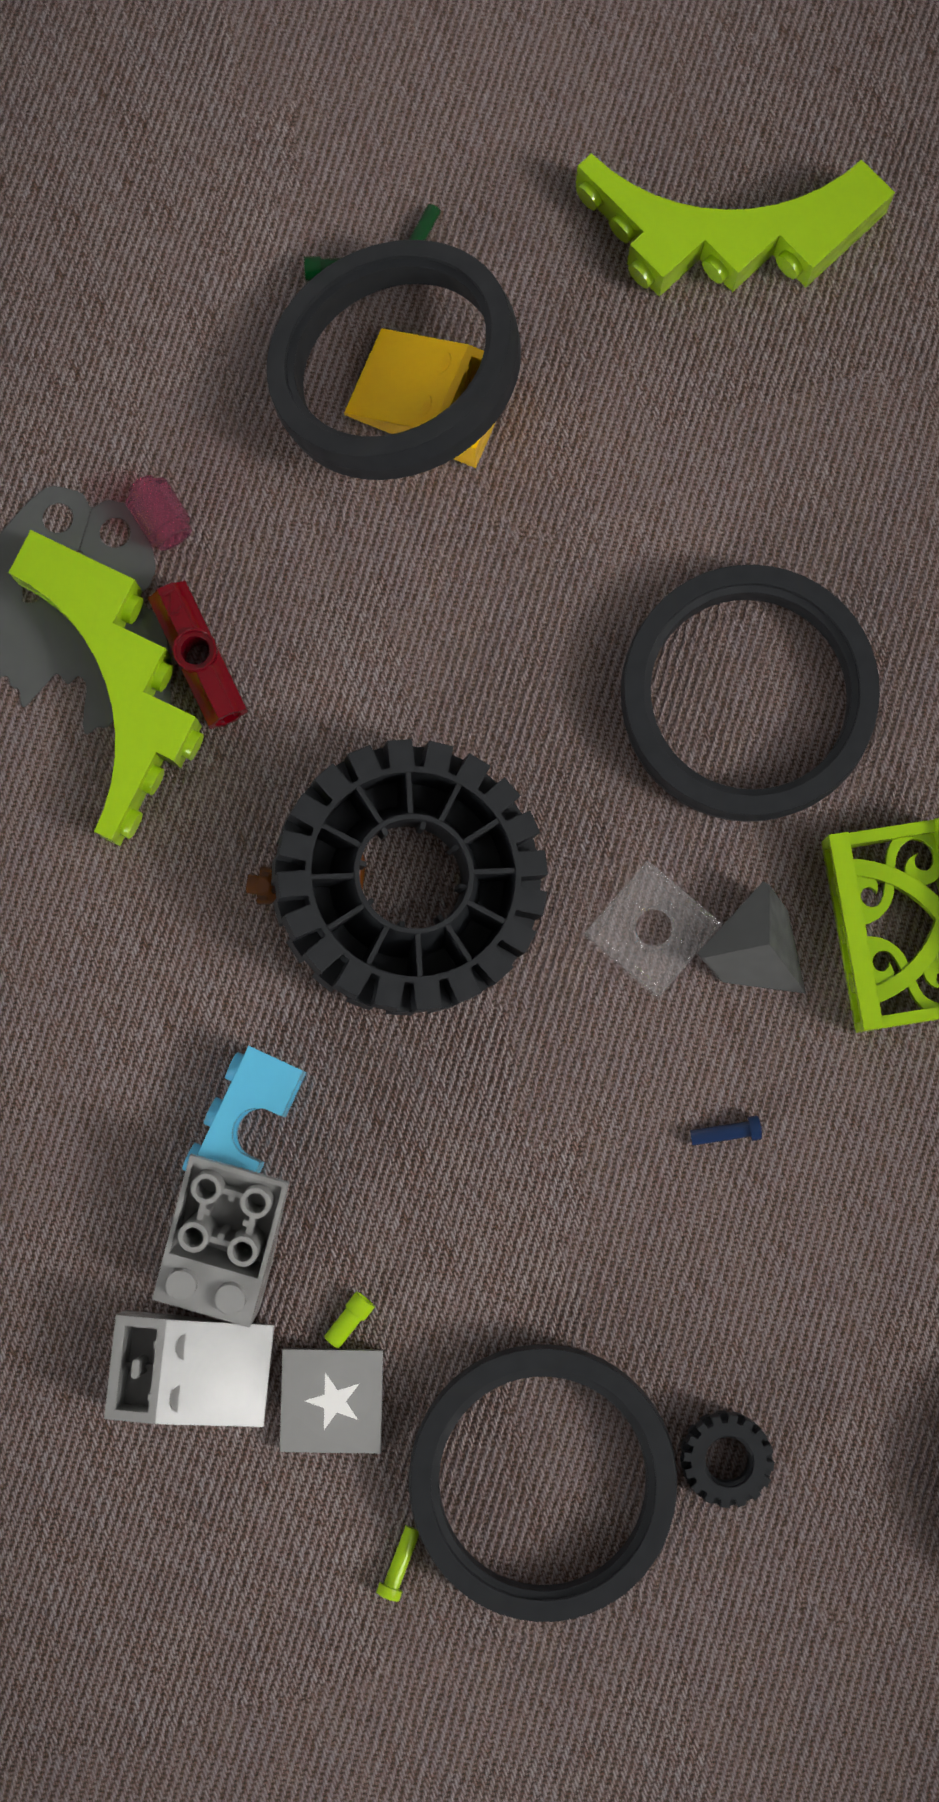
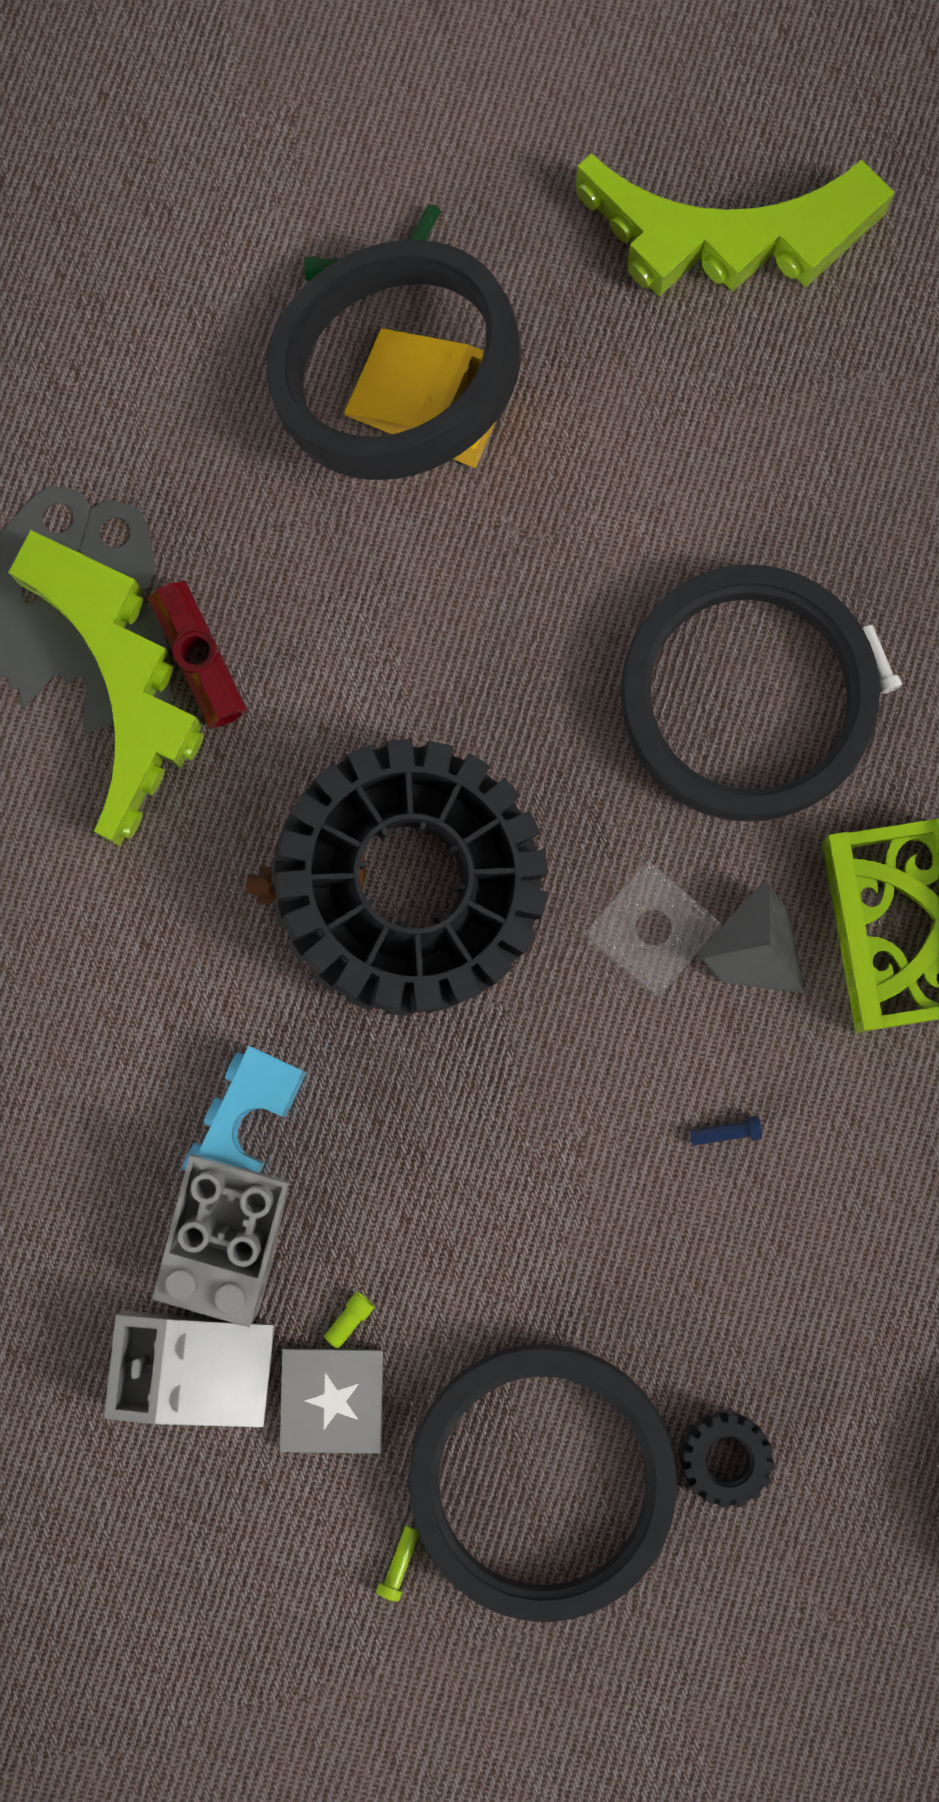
clear pink brick [125,475,192,551] -> none
none -> white piece [863,625,902,694]

